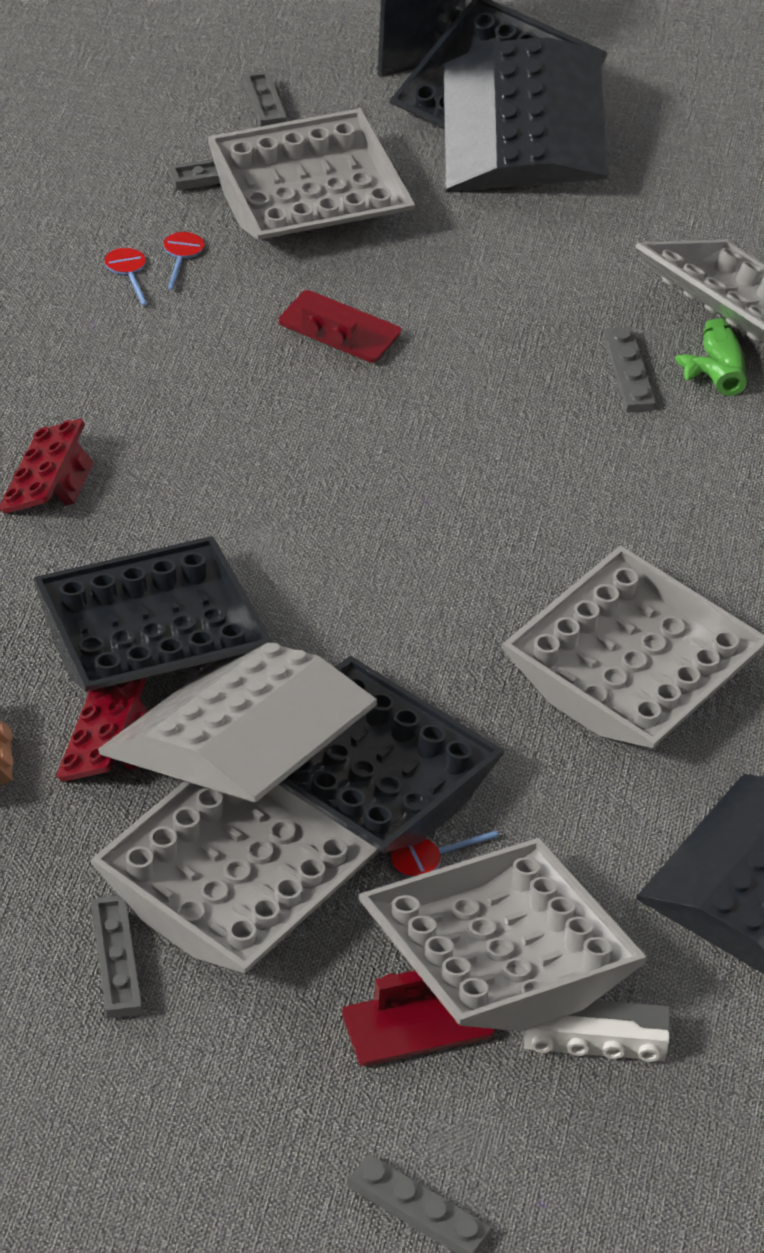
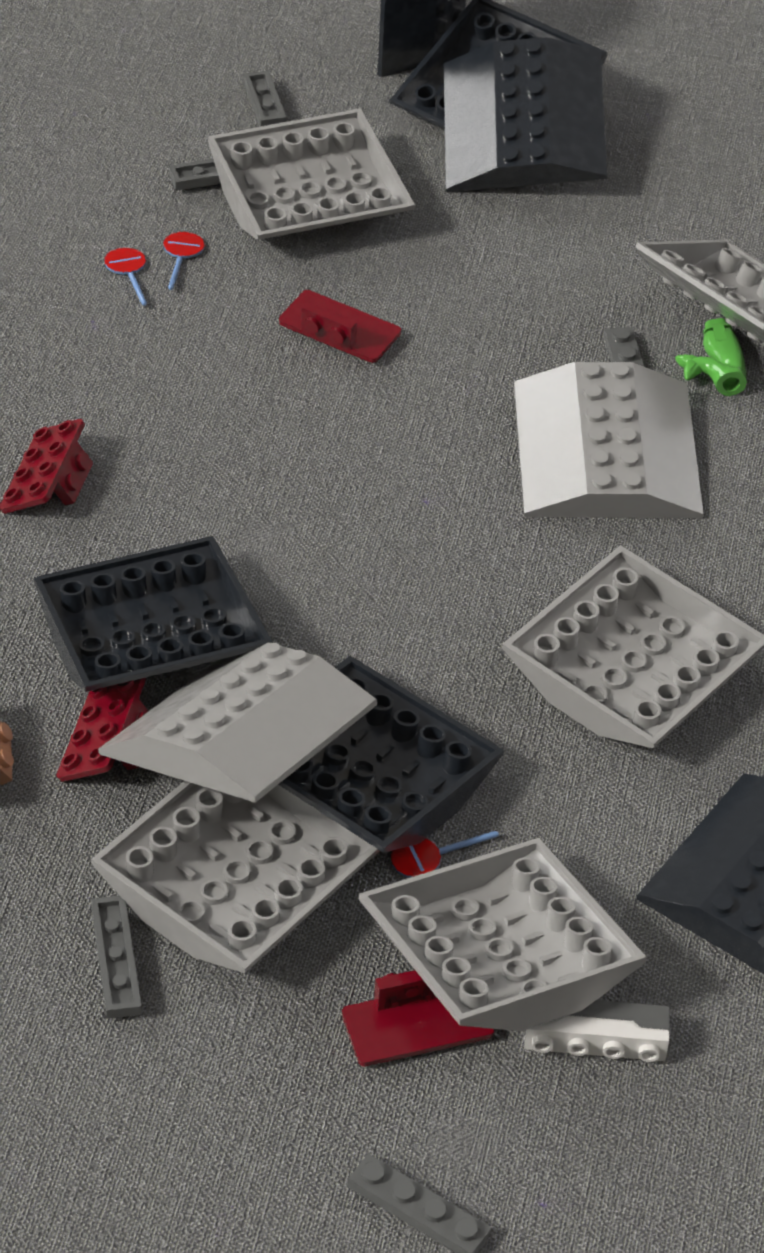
none -> light grey slope [514,362,704,518]

